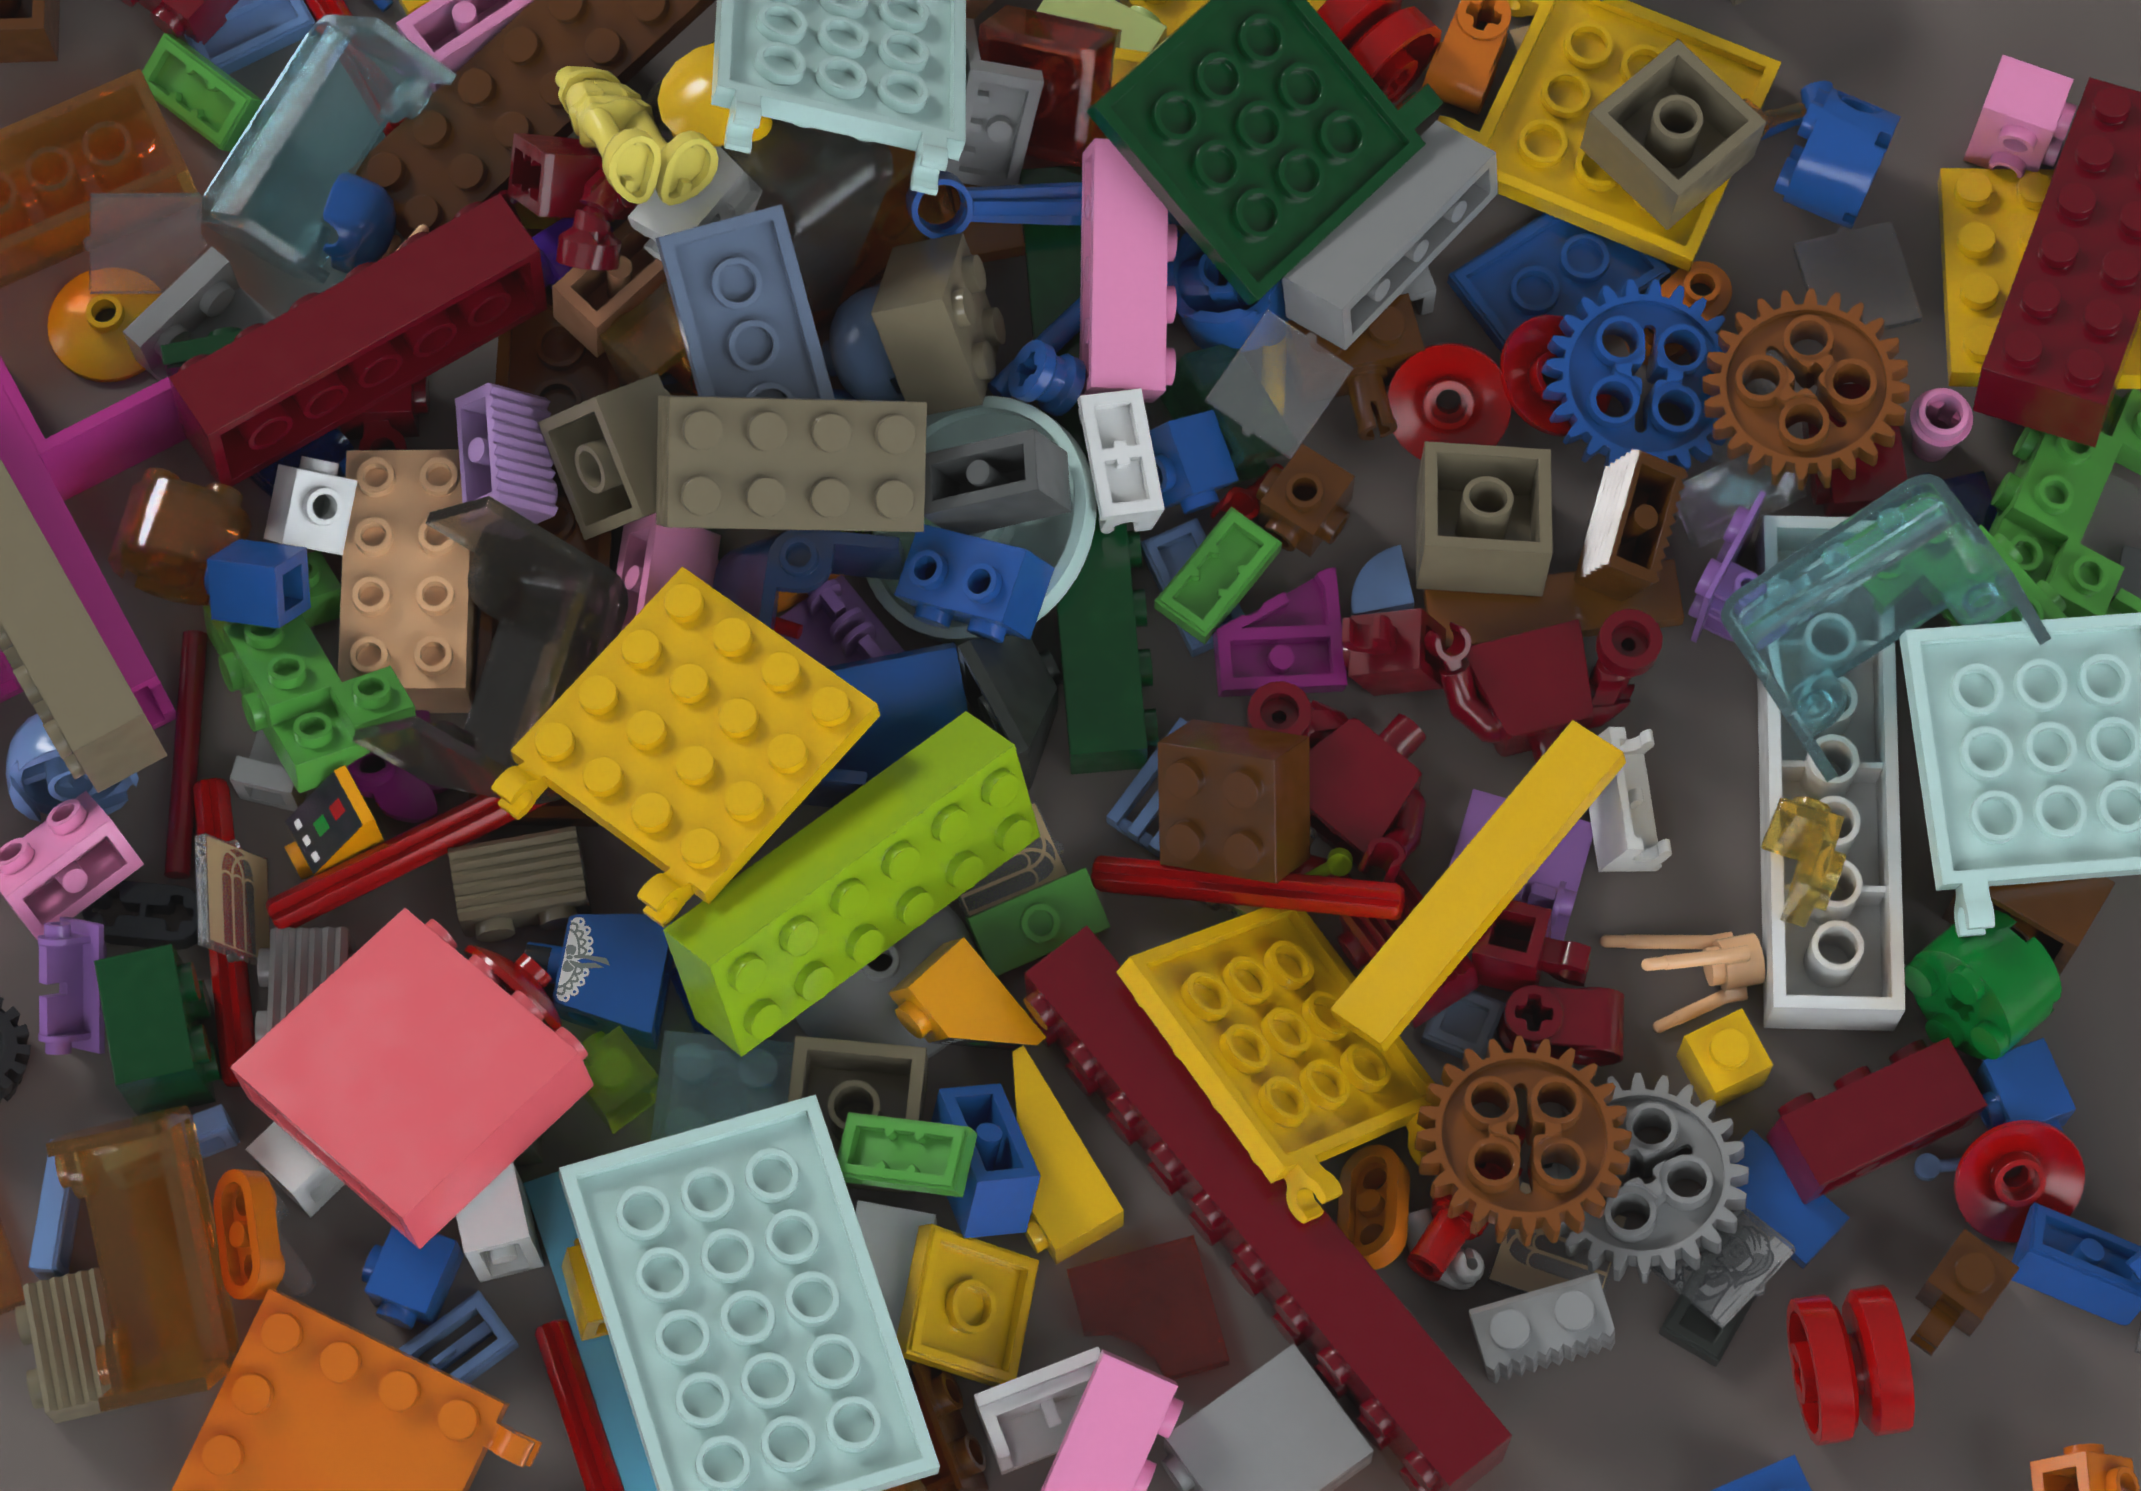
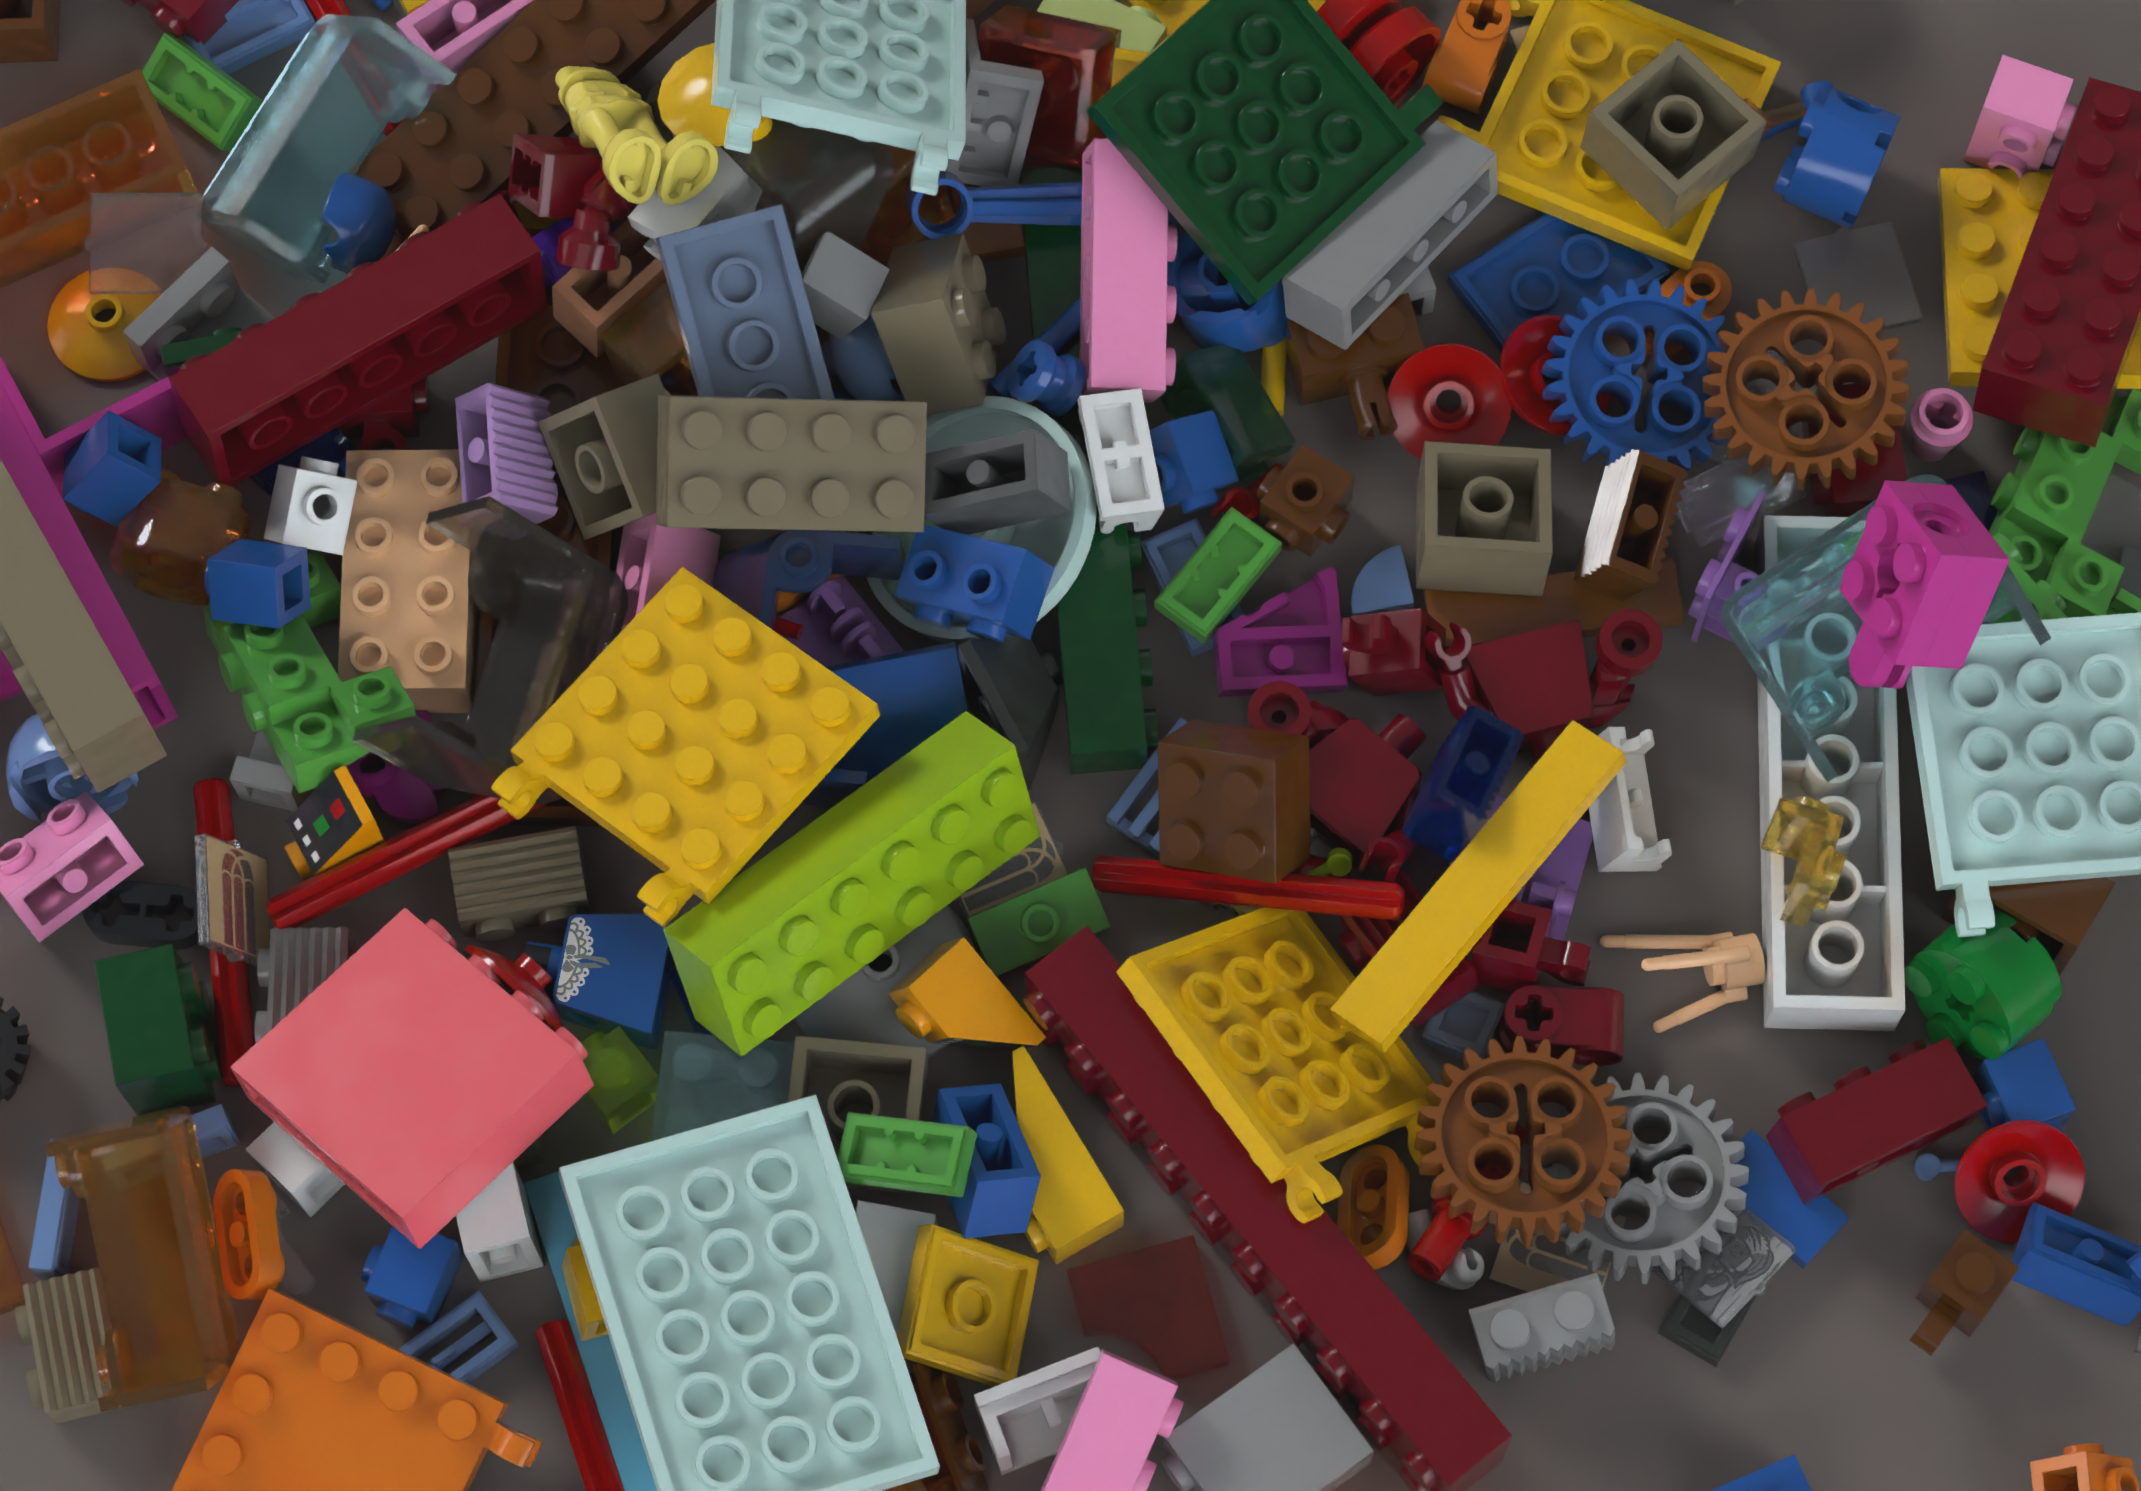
medium lavender hinge [38,916,107,1055] -> none
dark red bar [164,630,208,879] -> none
clear piece [1205,310,1353,460] -> none
yellow brick [1676,1008,1773,1108] -> none
red wheel [1787,1284,1915,1446] -> none
none -> blue brick [62,410,162,526]
none -> light grey panel [801,232,890,340]
none -> clear blue brick [1402,706,1524,861]
none -> dark pink brick [1839,480,2010,689]

